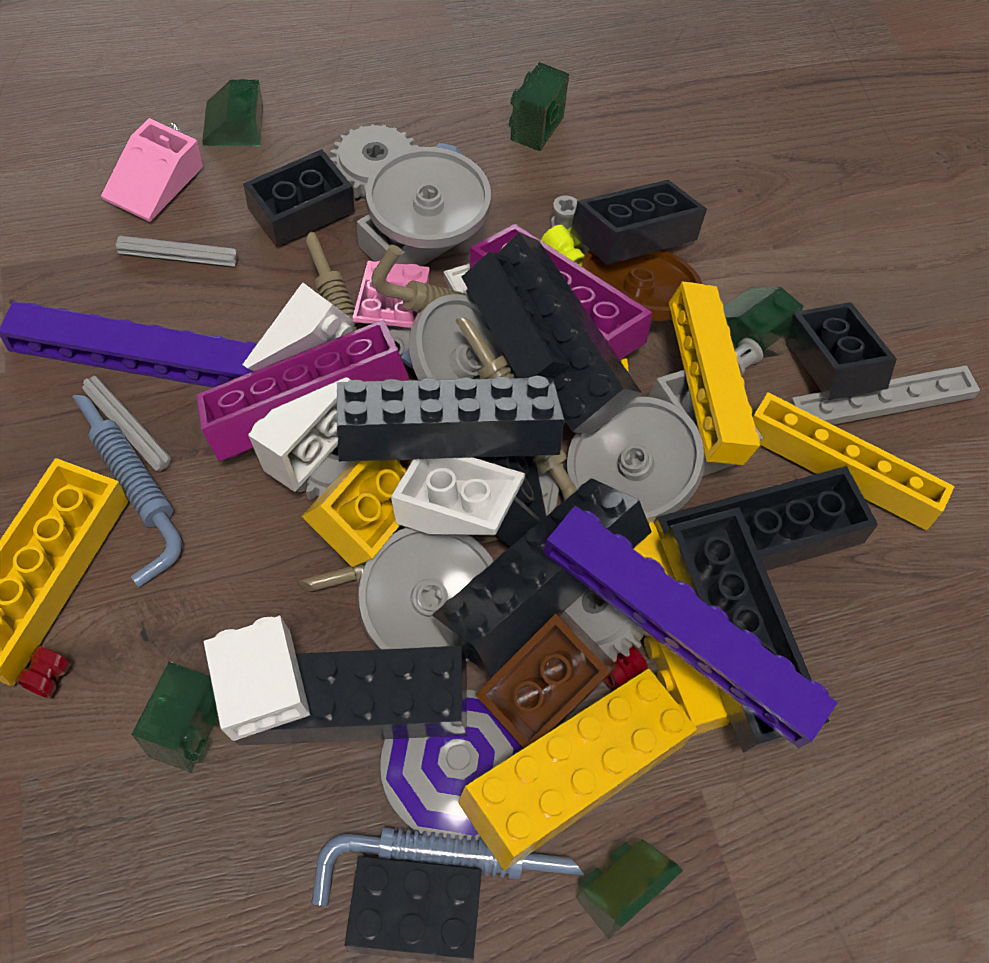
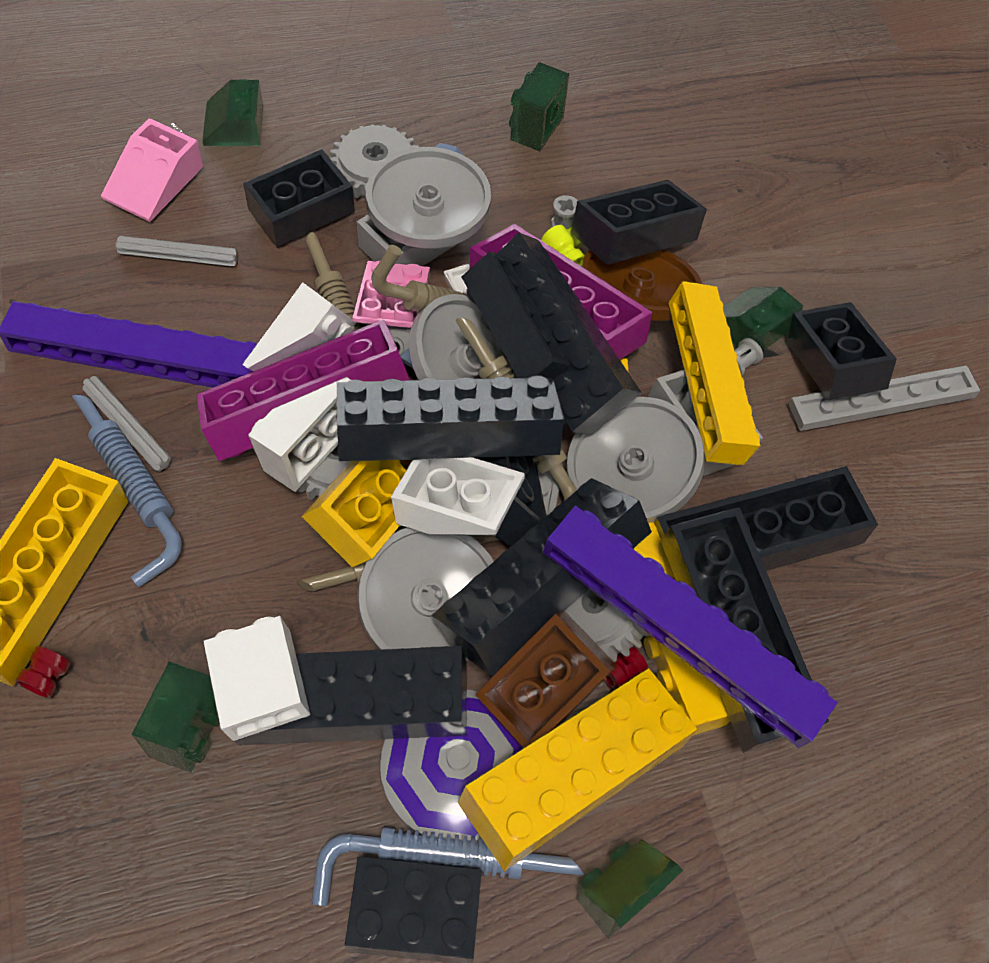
yellow brick [753,392,955,531] -> none

